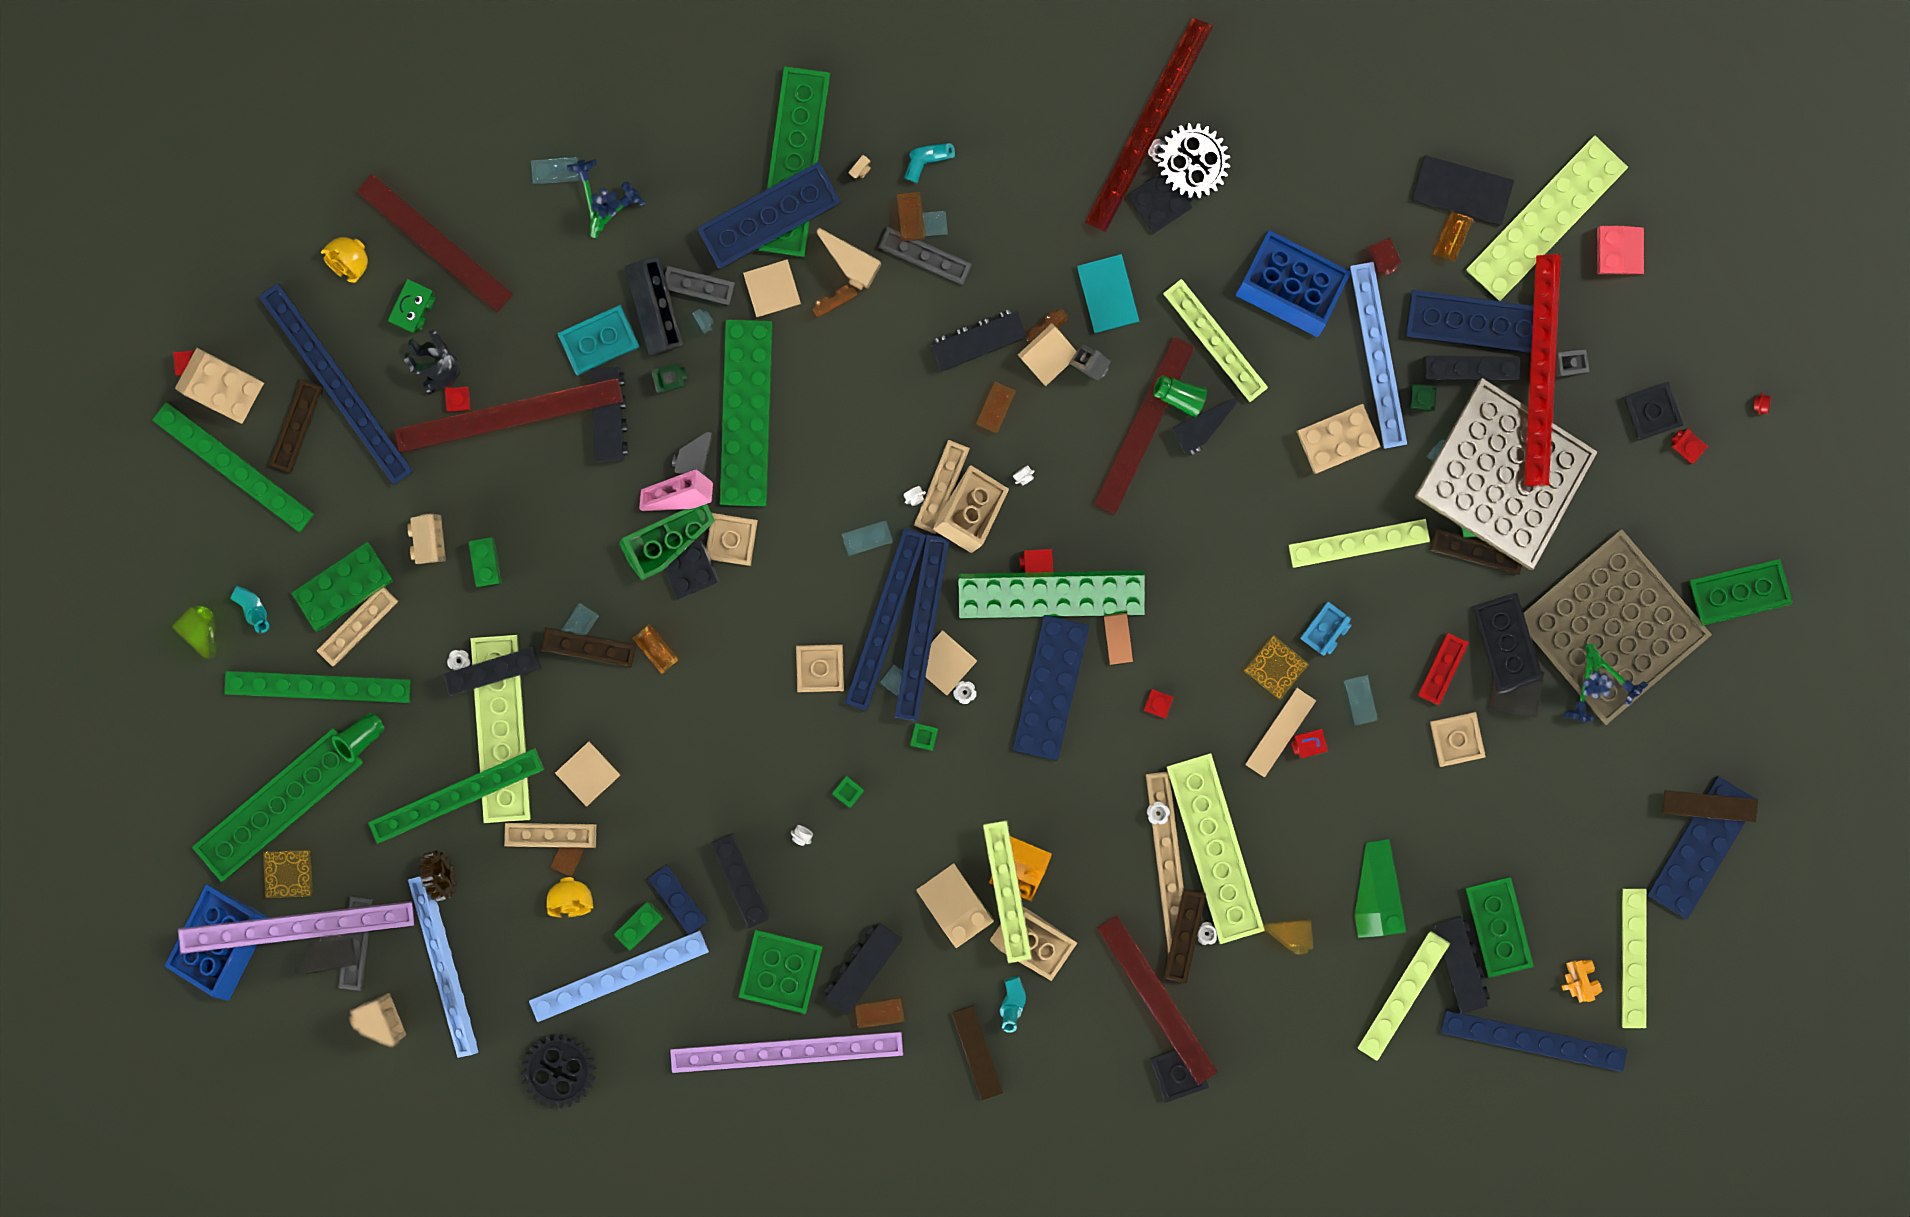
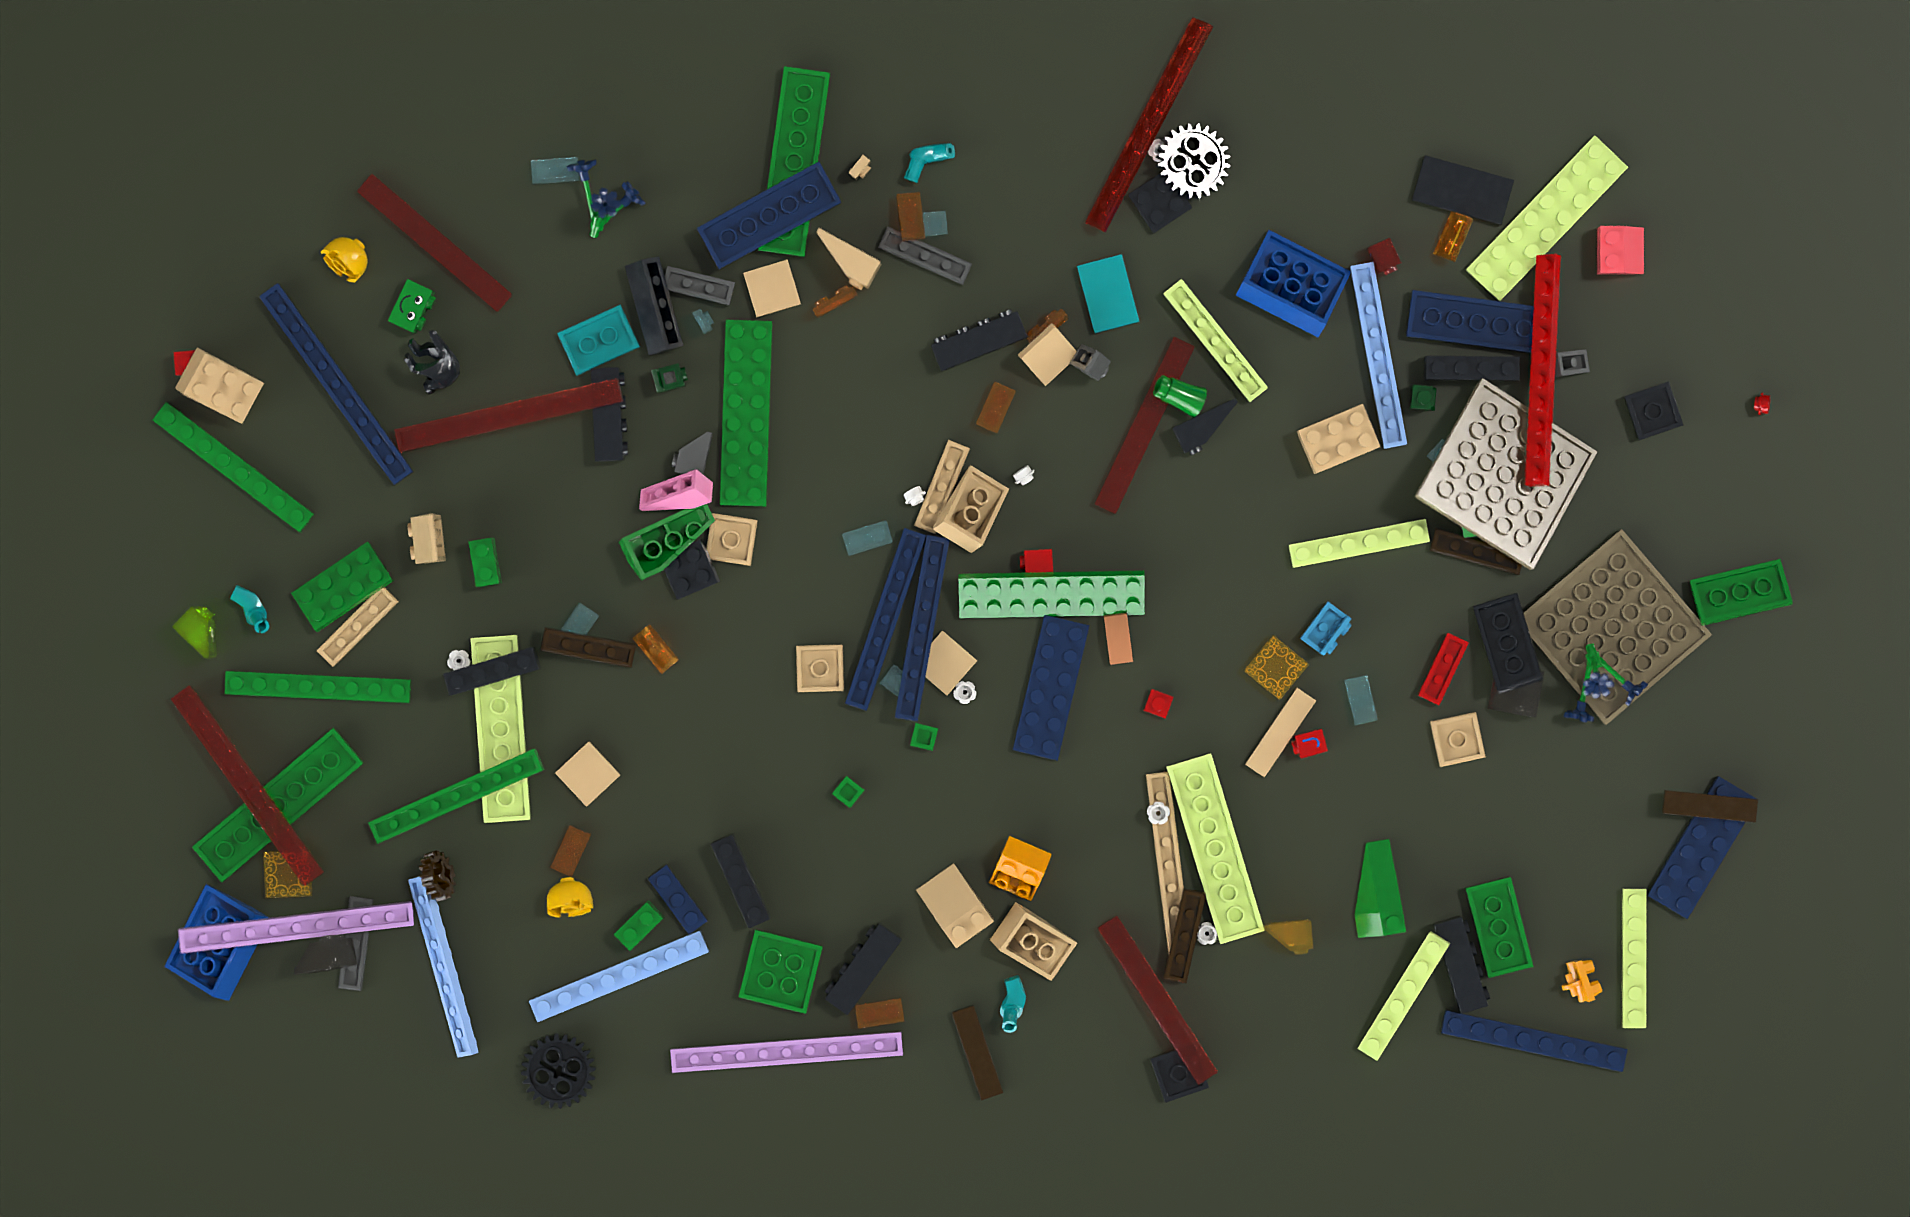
dark brown tile [269,379,324,474] -> none
green plant [332,713,385,762] -> none
tan slope [350,993,406,1046] -> none
red plate [445,387,471,412] -> none
tan tile [504,823,596,848] -> none
white plate [791,825,813,846] -> none
yellowish green plate [983,821,1032,963] -> none
red bracket [1671,428,1708,464] -> none
none -> clear red plate [171,685,324,886]

